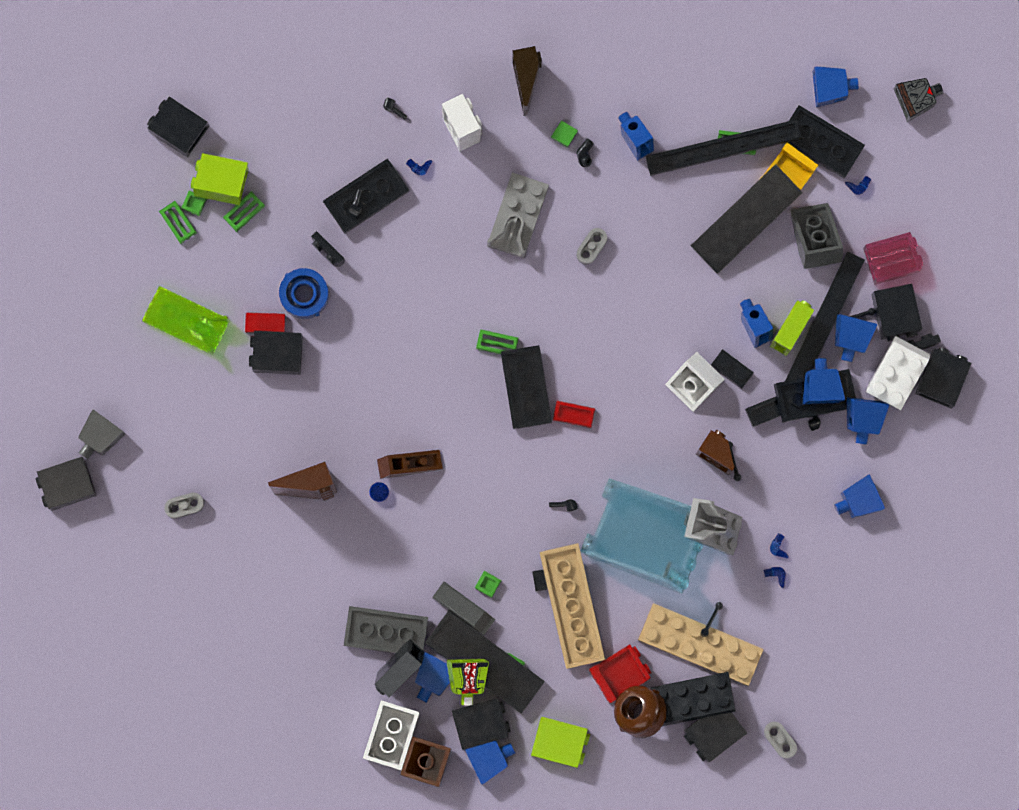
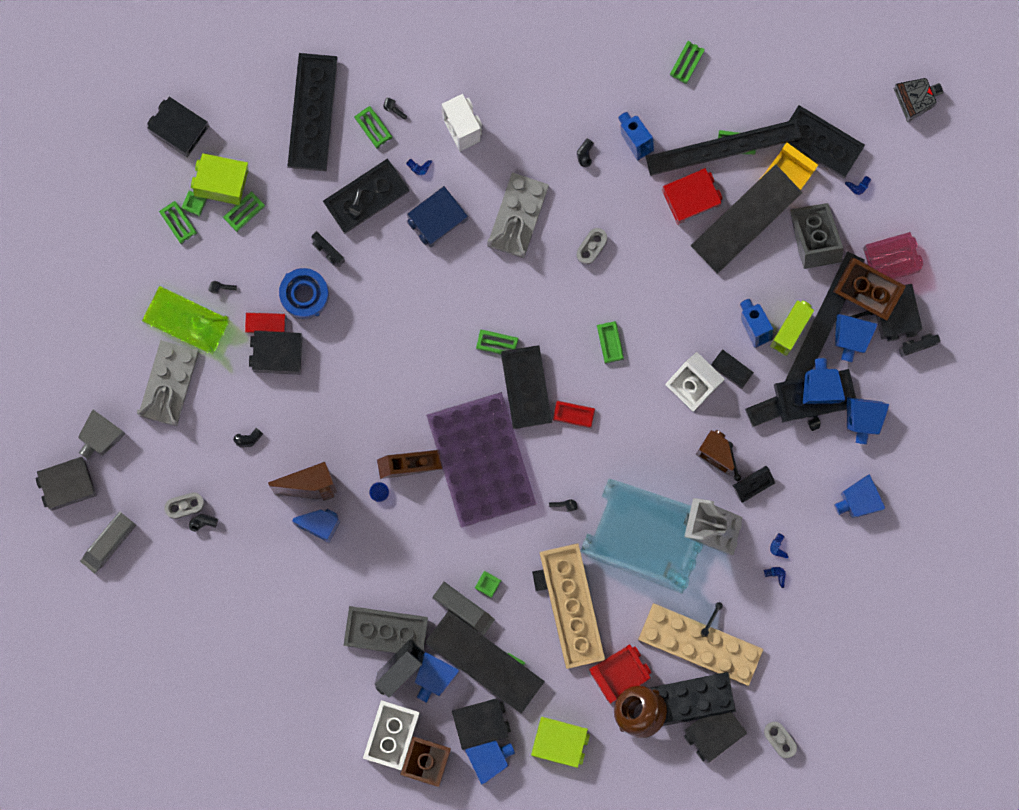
torso [447,659,489,706] -> none
dark brown slope [512,46,542,116] -> none
bright green tile [551,120,578,148] -> none
blue torso [812,66,859,107] -> none
white brick [866,336,930,410] -> none
black brick [915,347,972,409] -> none
none -> dark grey piece [80,511,137,573]
none -> light grey plate [137,340,199,426]
none -> black arm [189,514,218,532]
none -> black hand [208,281,237,294]
none -> black arm [233,428,263,447]
none -> black plate [287,53,338,171]
none -> blue slope [292,509,340,543]
none -> bright green tile [354,106,392,149]
none -> dark blue panel [407,186,468,247]
none -> clear purple plate [426,392,537,528]
none -> bright green tile [597,321,624,364]
none -> red panel [662,168,723,225]
none -> bright green tile [670,41,705,84]
none -> black plate [732,466,775,503]
none -> reddish brown slope [833,258,906,321]

